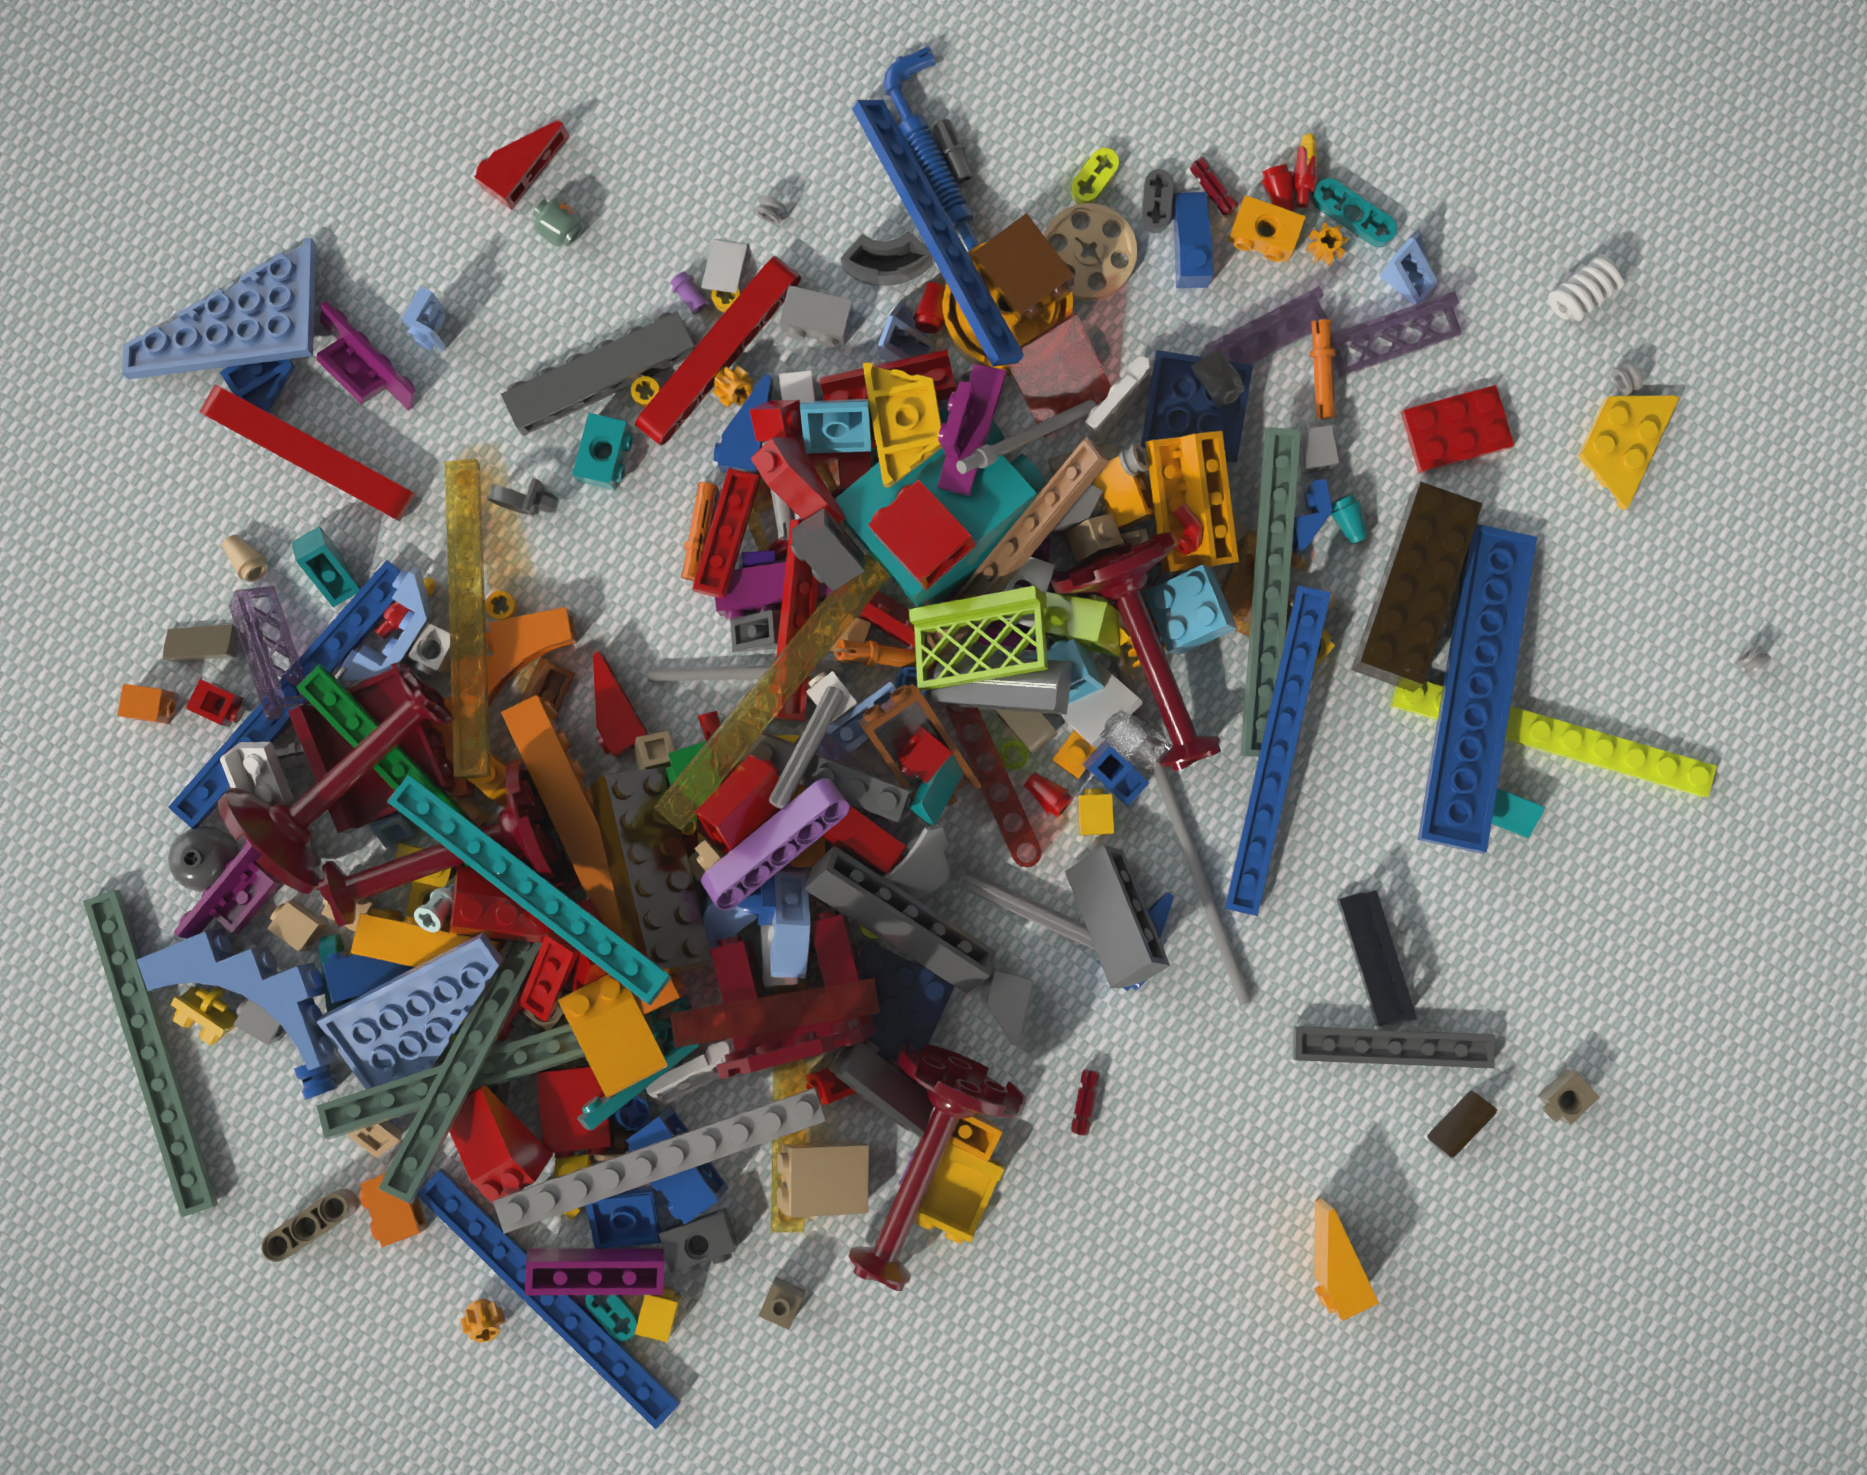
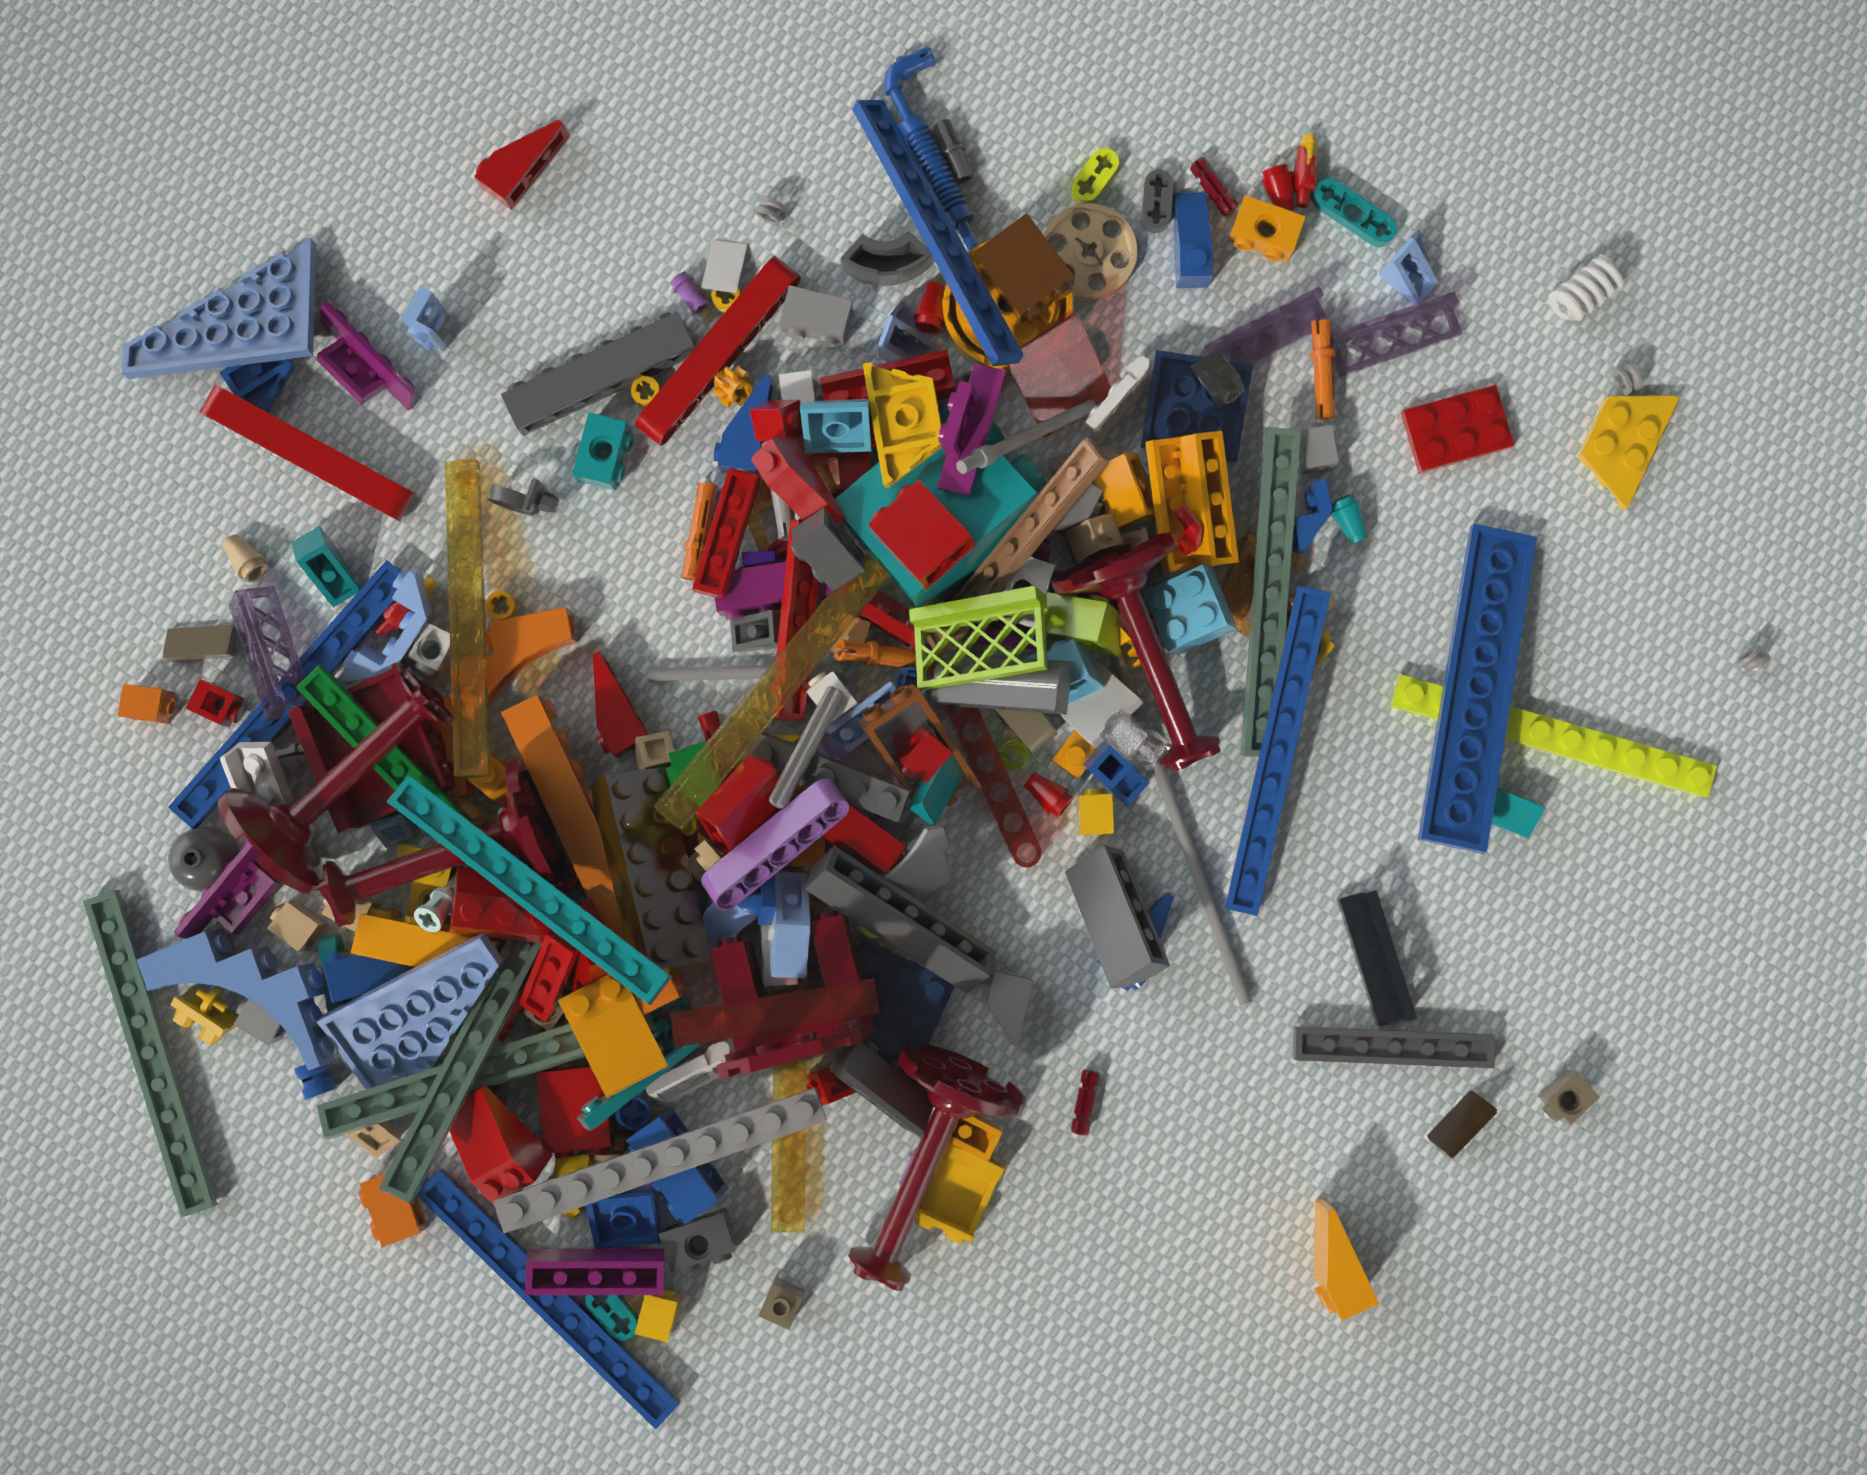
dark tan beam [261,1189,358,1262] -> none
light orange gear [460,1299,505,1343] -> none
dark orange slope [519,658,575,713] -> none
sand green head [533,197,583,246] -> none
tan brick [777,1141,869,1218] -> none
light grey axle [955,865,1095,950] -> none
light grey bush [1119,443,1149,477] -> none
light orange gear [1306,222,1348,266] -> none
dark brown brick [1351,481,1483,692] -> none

